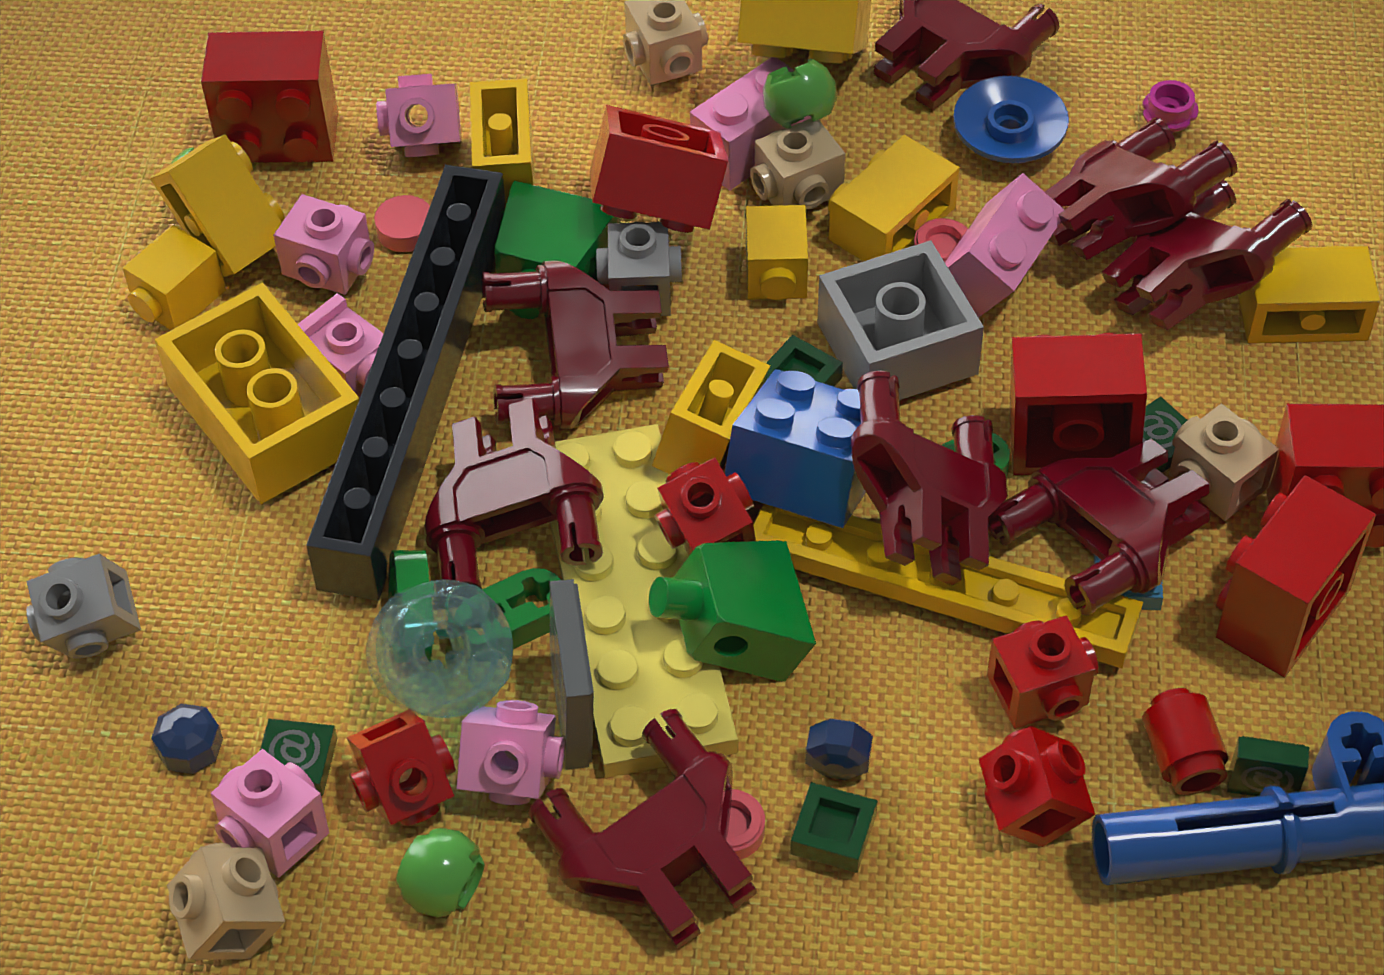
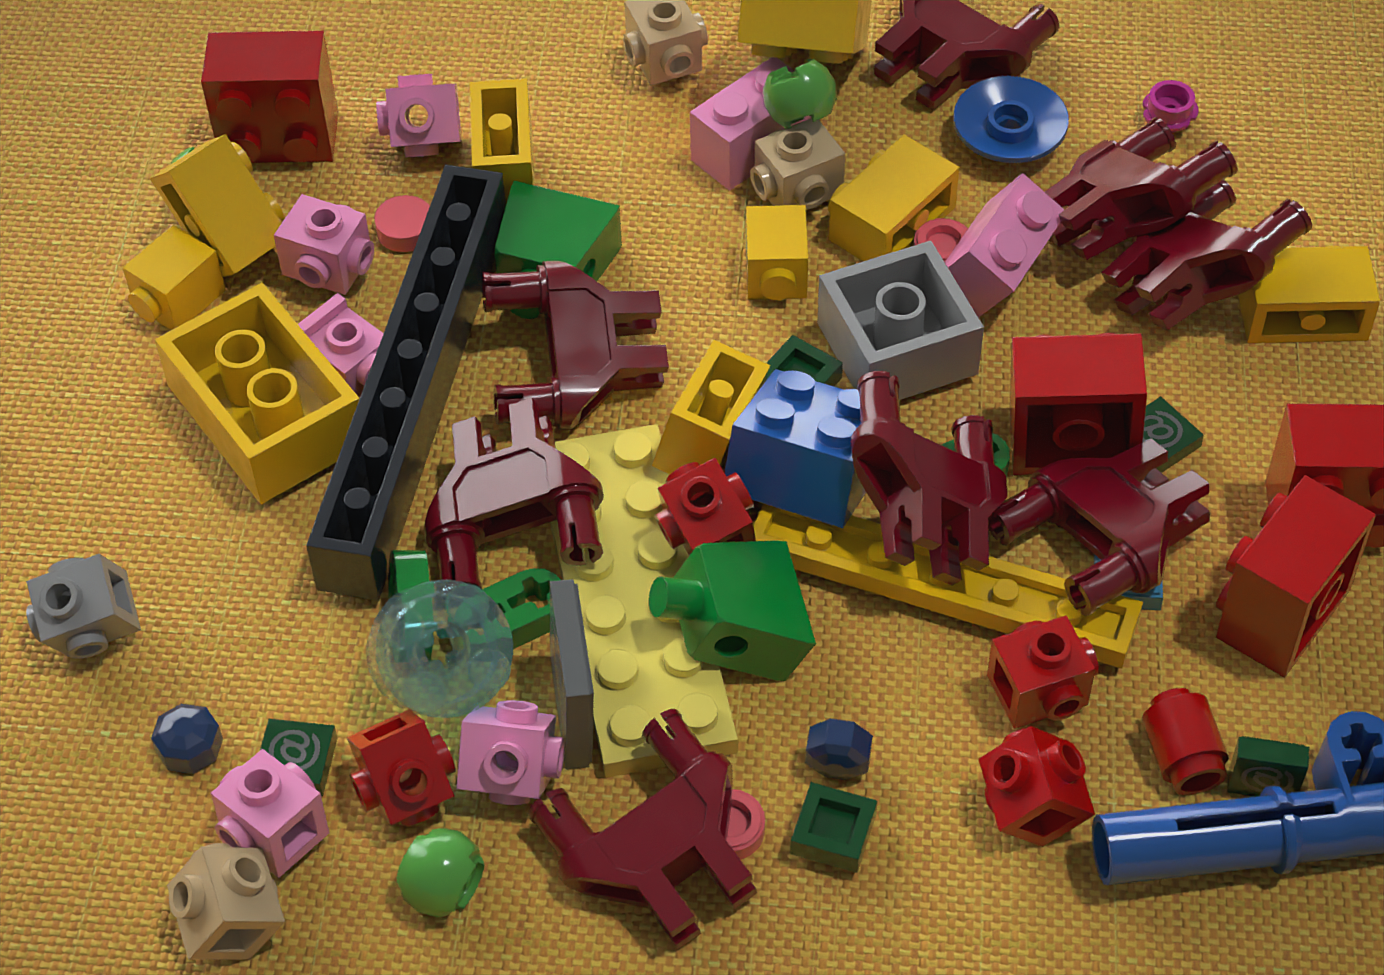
red brick [590,105,728,233] -> none
light grey brick [596,222,682,316] -> none
tan brick [1169,403,1279,521] -> none

